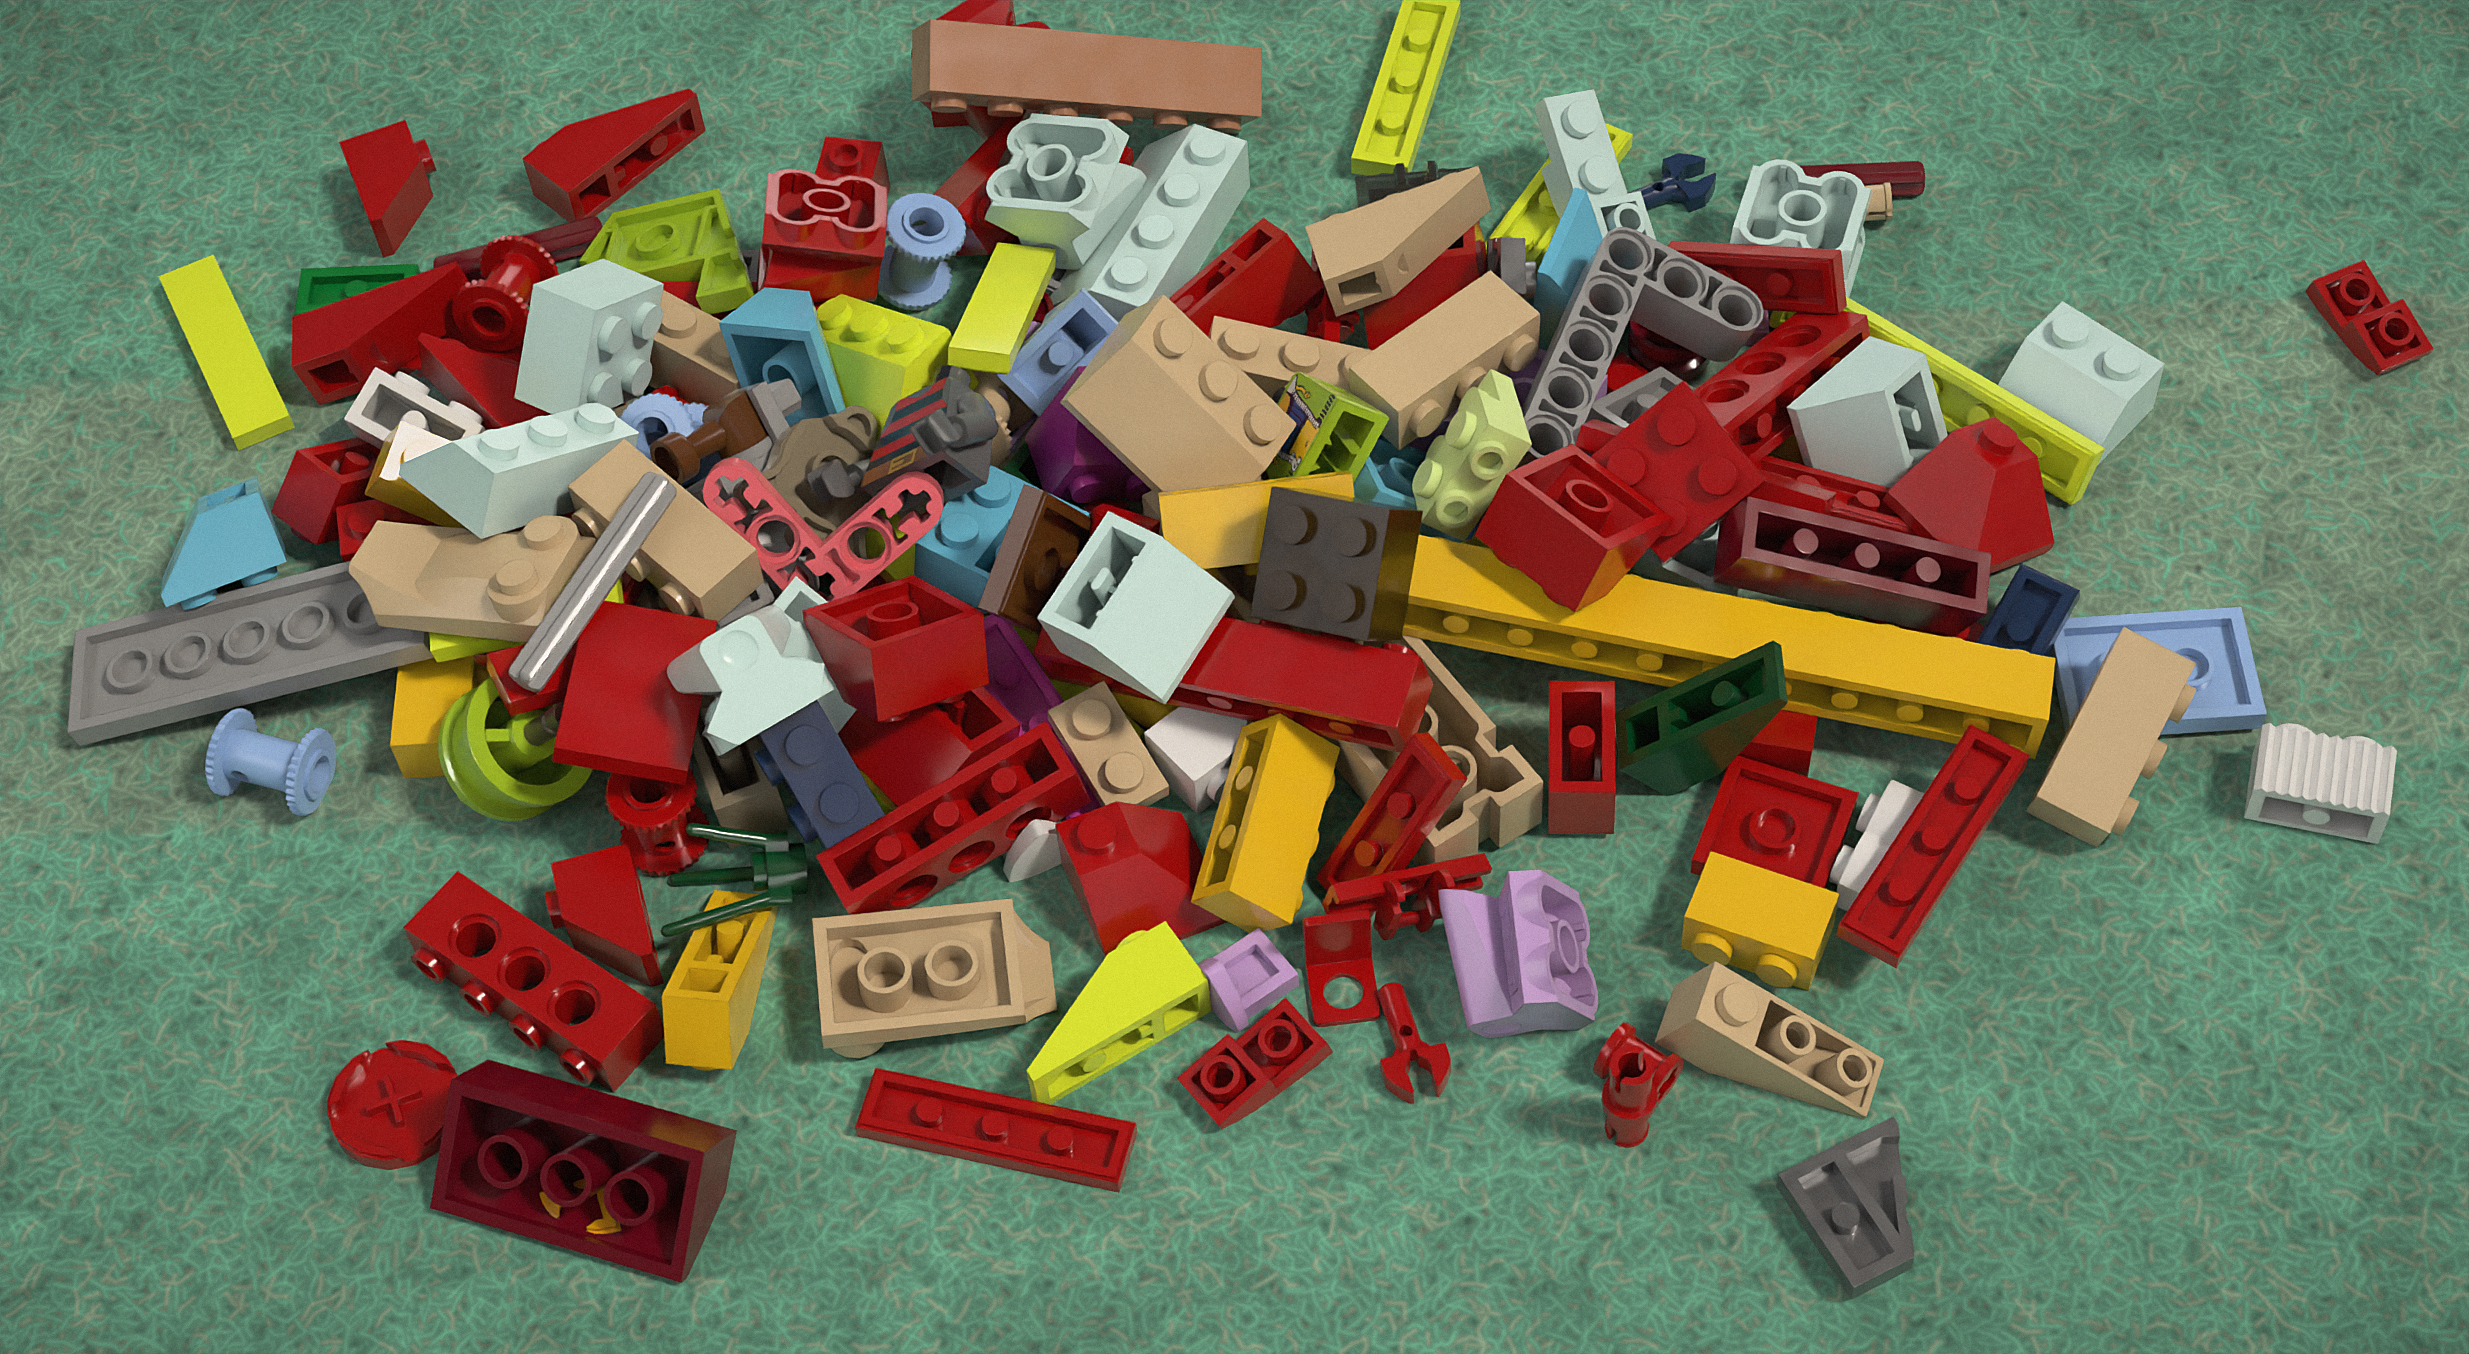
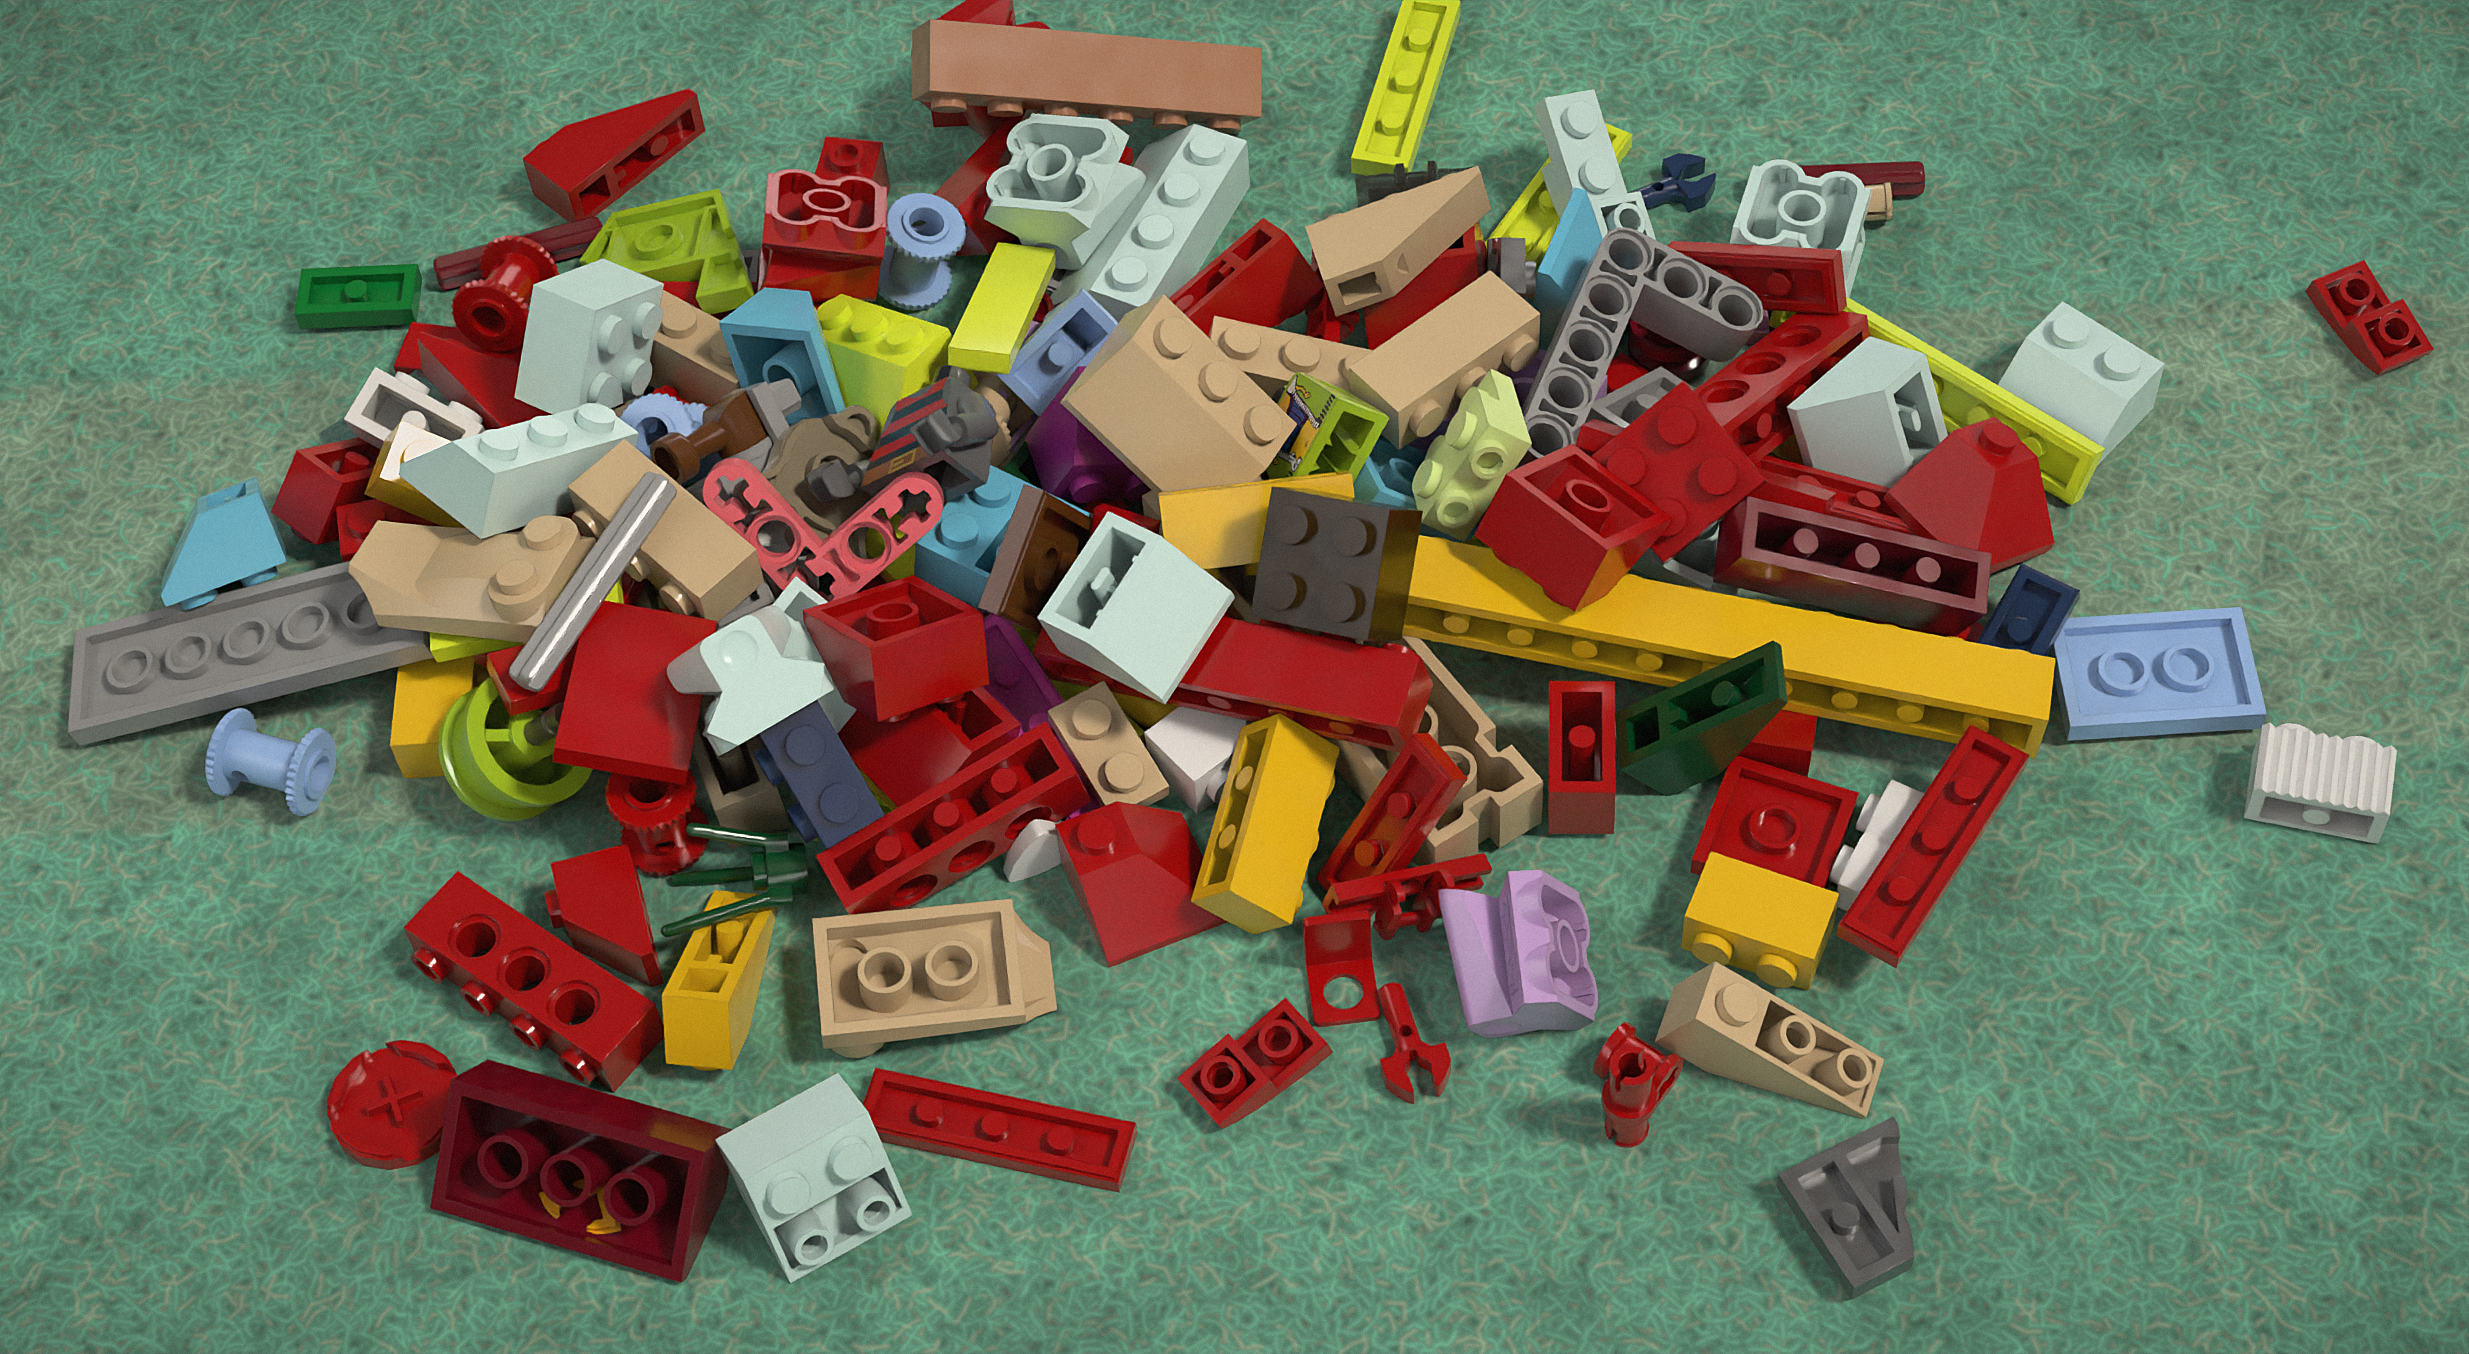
neon yellow tile [158,255,295,451] -> none
red slope [291,261,470,405] -> none
red slope [339,120,437,258] -> none
neon yellow slope [1026,921,1212,1105] -> none
lavender tile [1197,928,1299,1033] -> none
tan brick [2025,627,2197,848] -> none
none -> light aqua slope [715,1073,913,1283]

